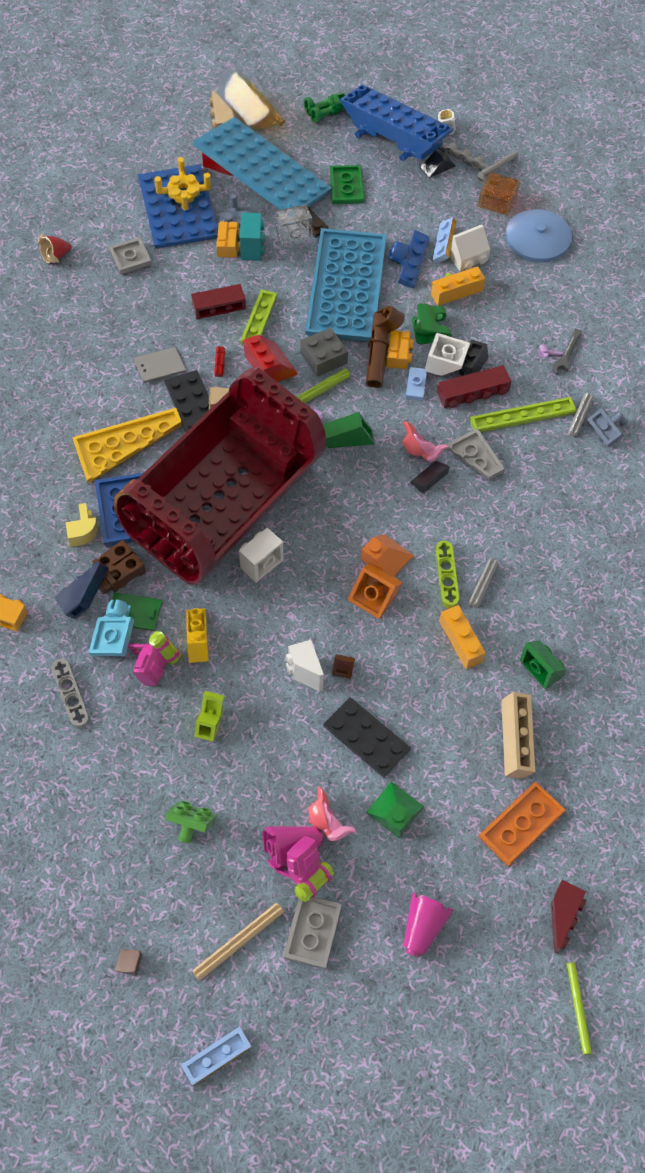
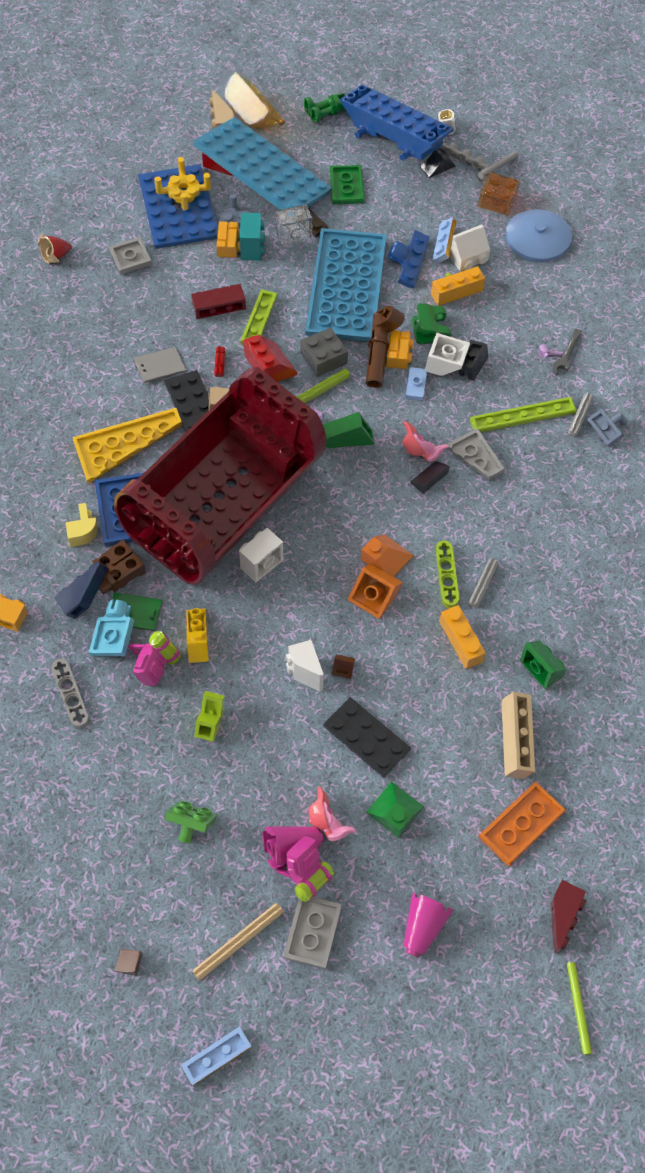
dark red brick [437,365,512,408] -> none

